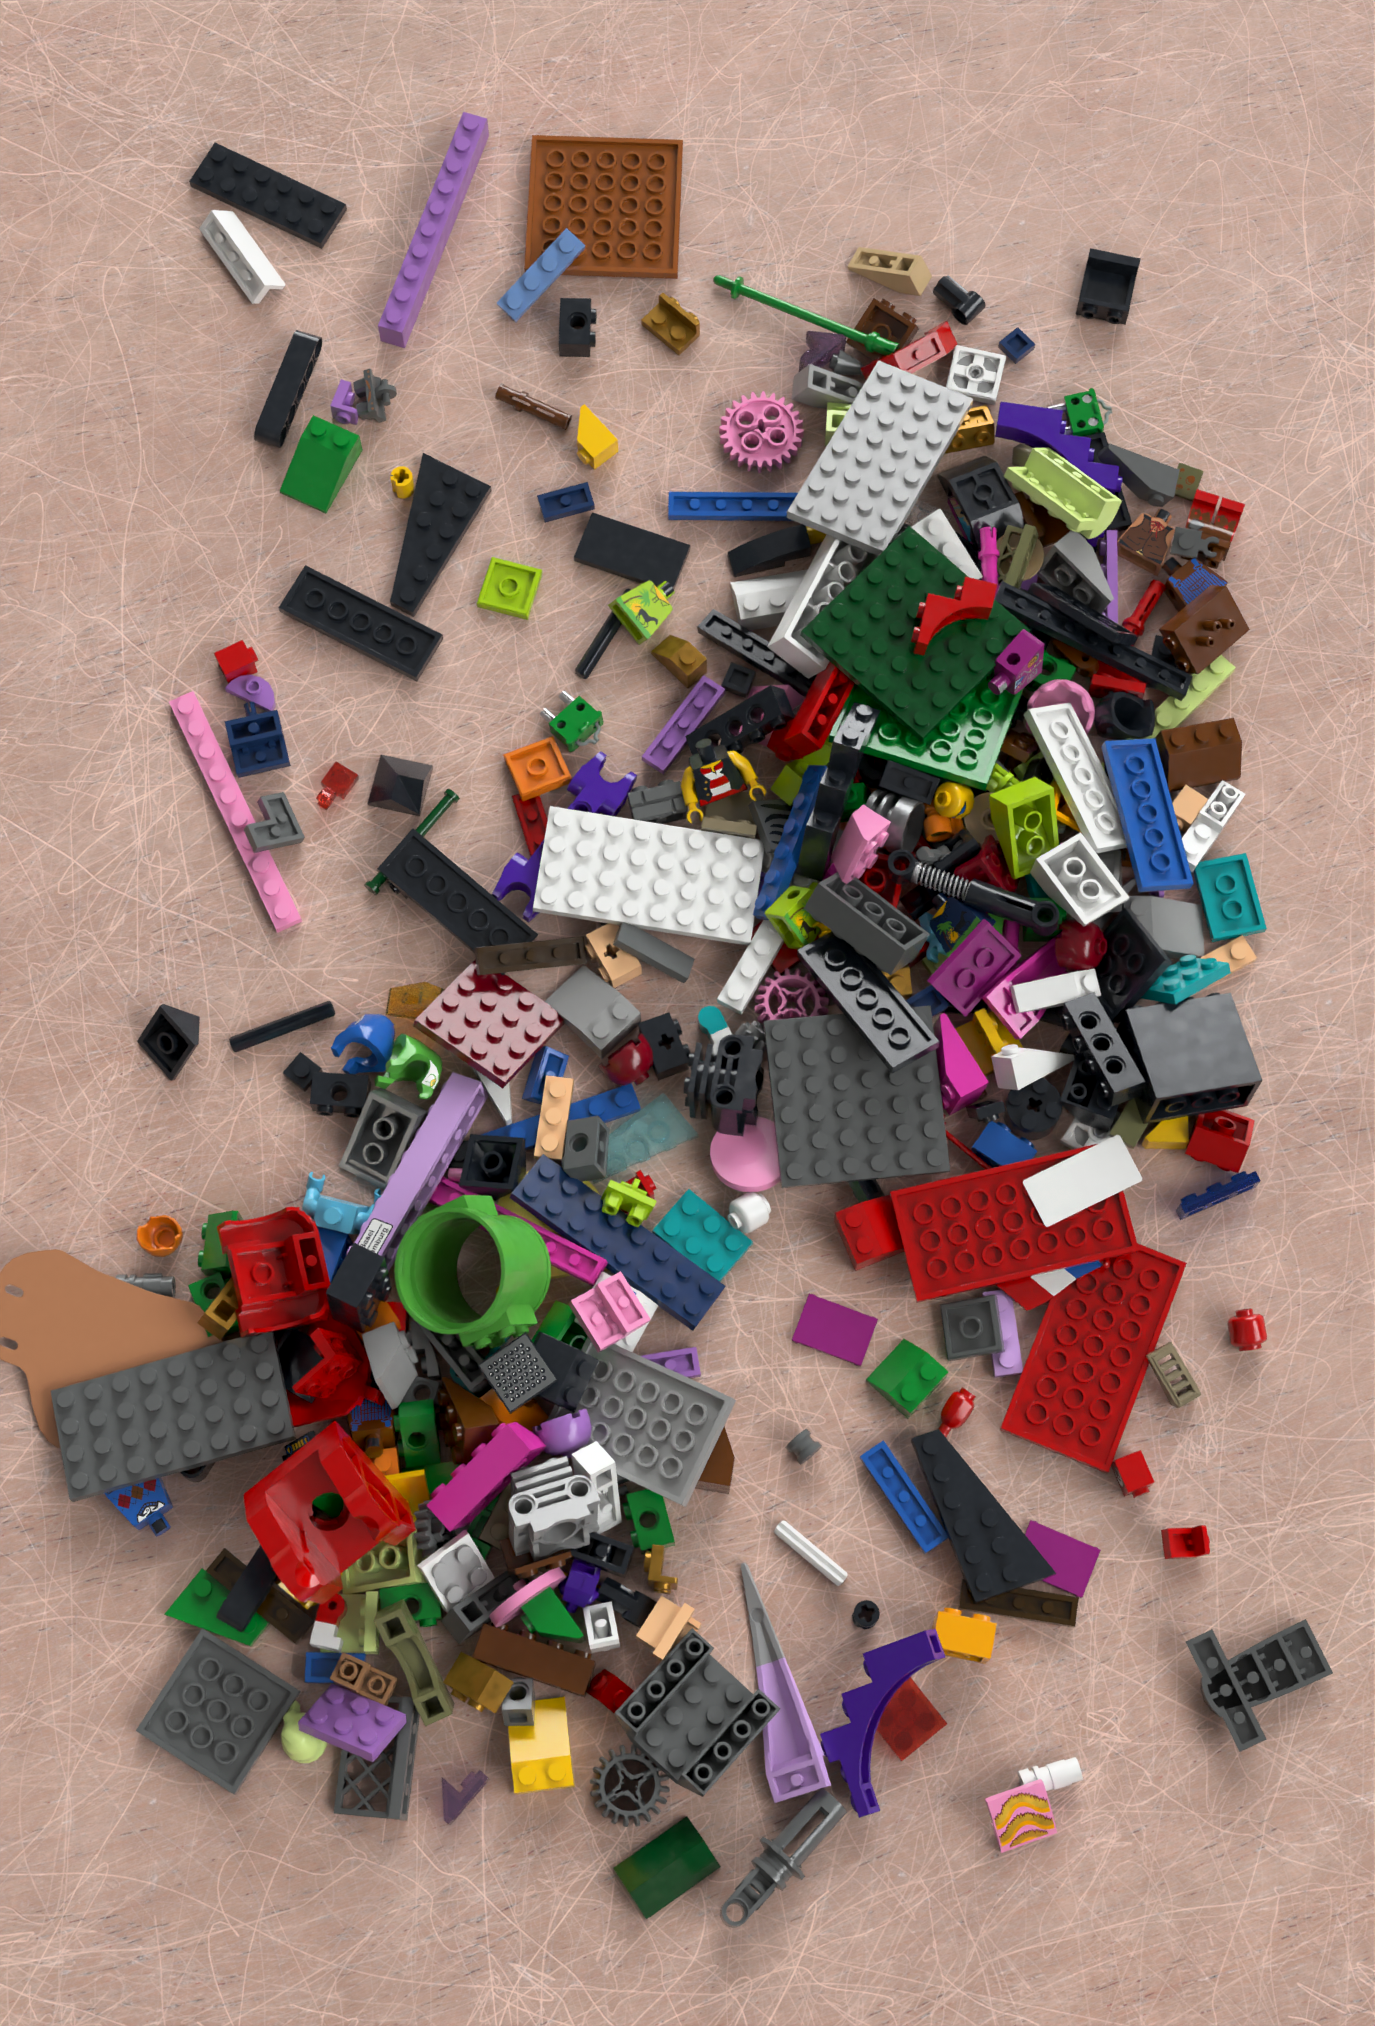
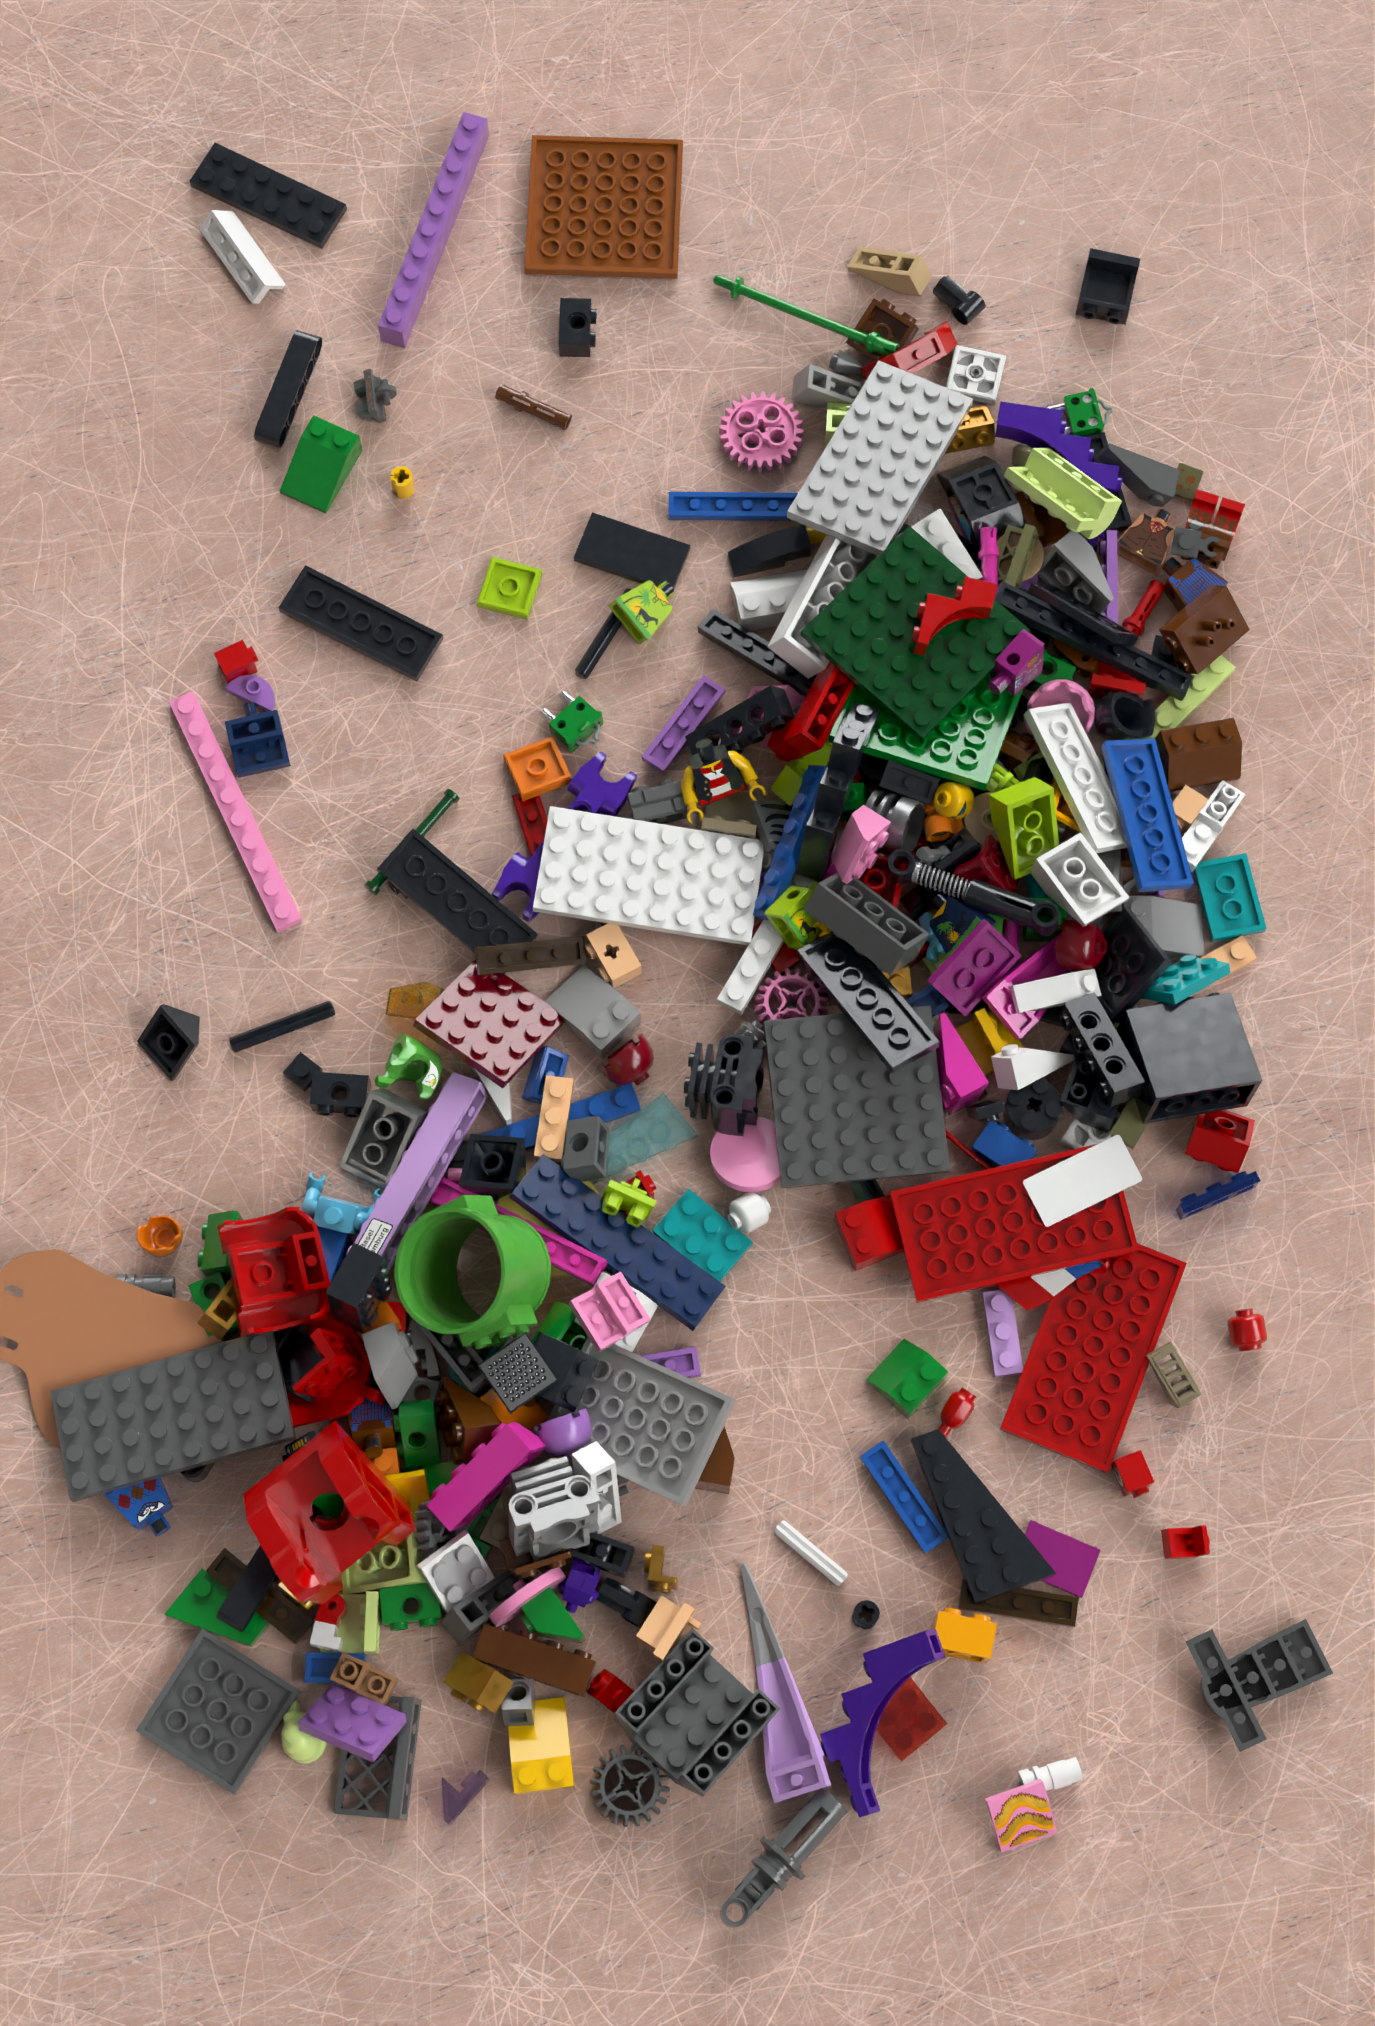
dark grey plate [244,792,305,853] -> none
clear red plate [316,762,359,810] -> none
medium lavender bracket [330,379,359,425] -> none
blue piece [331,1014,395,1074] -> none
black slope [367,755,433,816] -> none
olive arch [374,1599,455,1727] -> none
black wing [390,453,492,617] -> none
medium blue plate [497,228,586,322] -> none
dark blue plate [537,482,595,523] -> none
yellow slope [577,404,618,470] -> none
white slope [583,1601,620,1653] -> none
dark grey tile [613,922,695,983] -> none
dark green slope [613,1816,721,1919] -> none
green brick [622,1489,675,1554] -> none
black brick [638,1012,690,1081] -> none
pearl gold bracket [641,292,700,355] -> none
pearl gold slope [651,635,707,689] -> none
teal leg [698,1006,732,1062] -> none
black plate [721,662,756,698] -> none
dark grey wheel [785,1429,822,1465] -> none
magenta piece [792,1293,878,1367] -> none
clear purple slope [799,331,846,372] -> none
dark grey tile [940,1295,1005,1361] -> none
dark blue plate [998,327,1035,364] -> none
yellow slope [1142,1116,1189,1149] -> none

